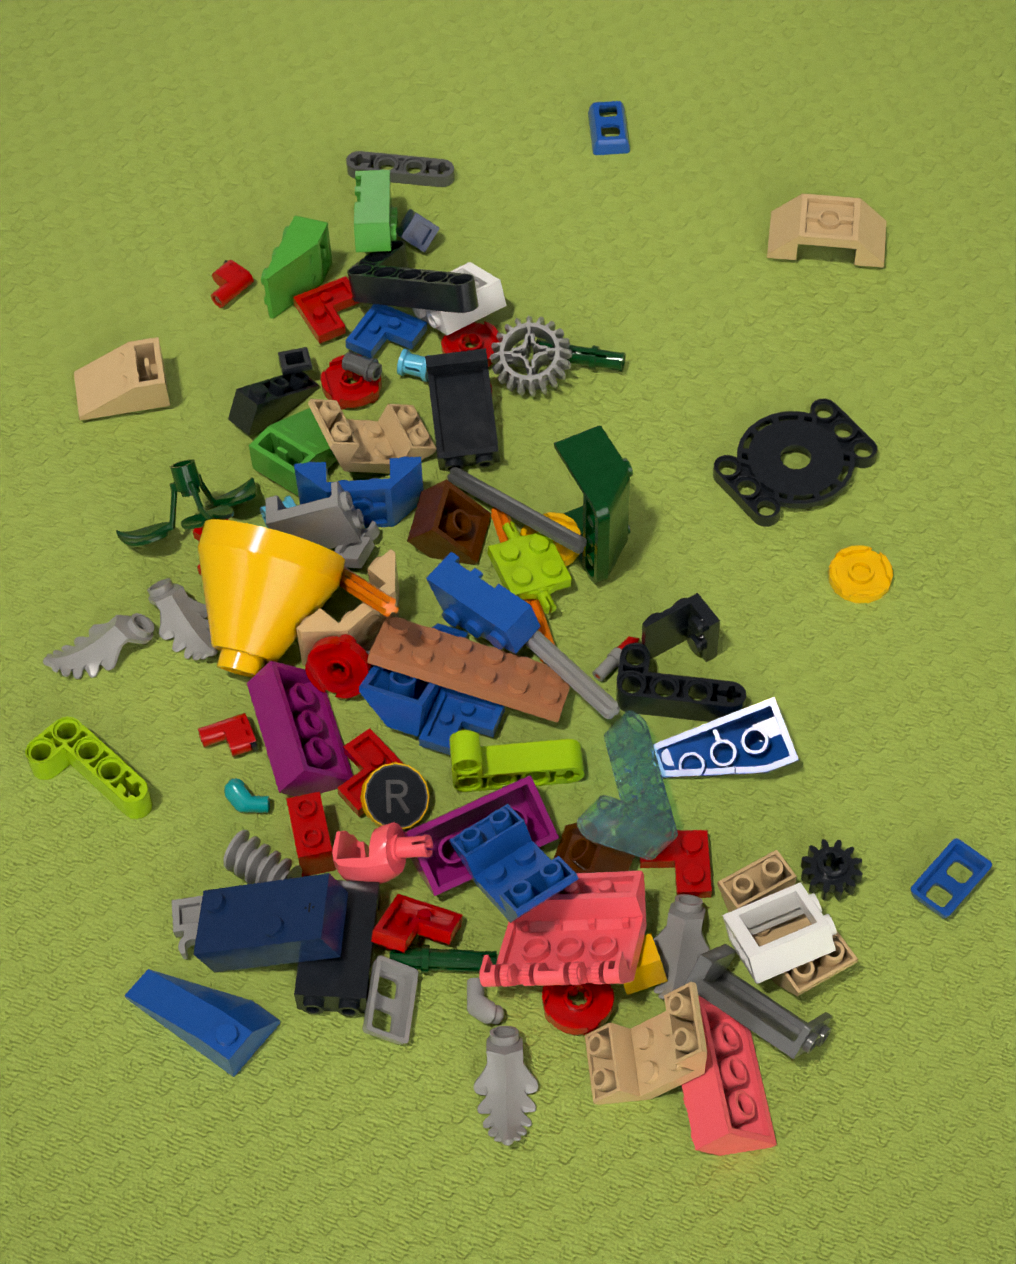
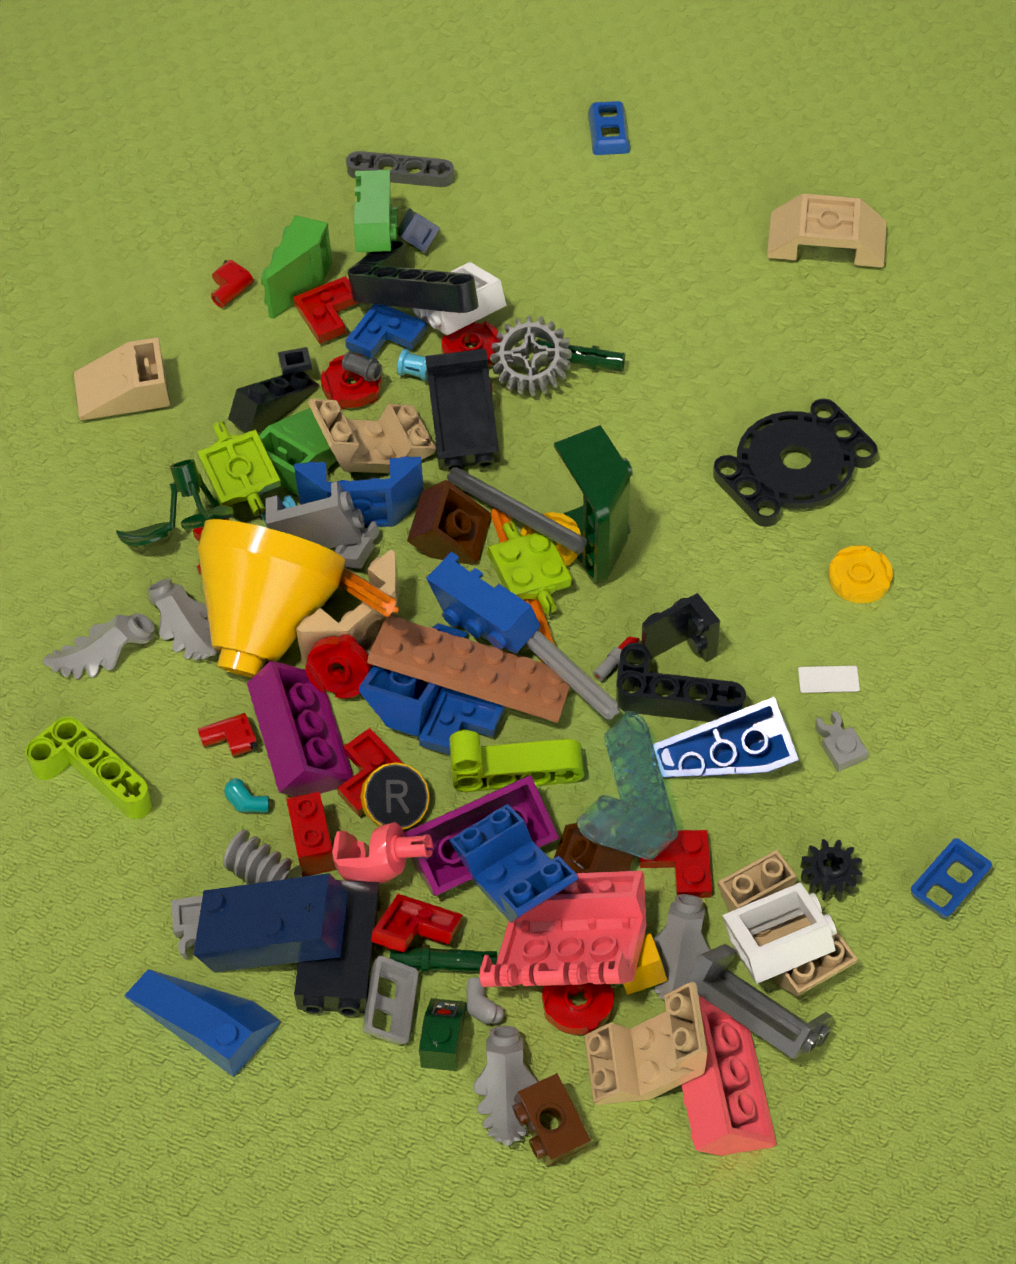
none -> lime plate [197,421,281,516]
none -> dark green slope [419,998,467,1071]
none -> reddish brown brick [512,1073,591,1167]
none -> white sticker [798,666,860,693]
none -> light grey plate [815,711,869,772]

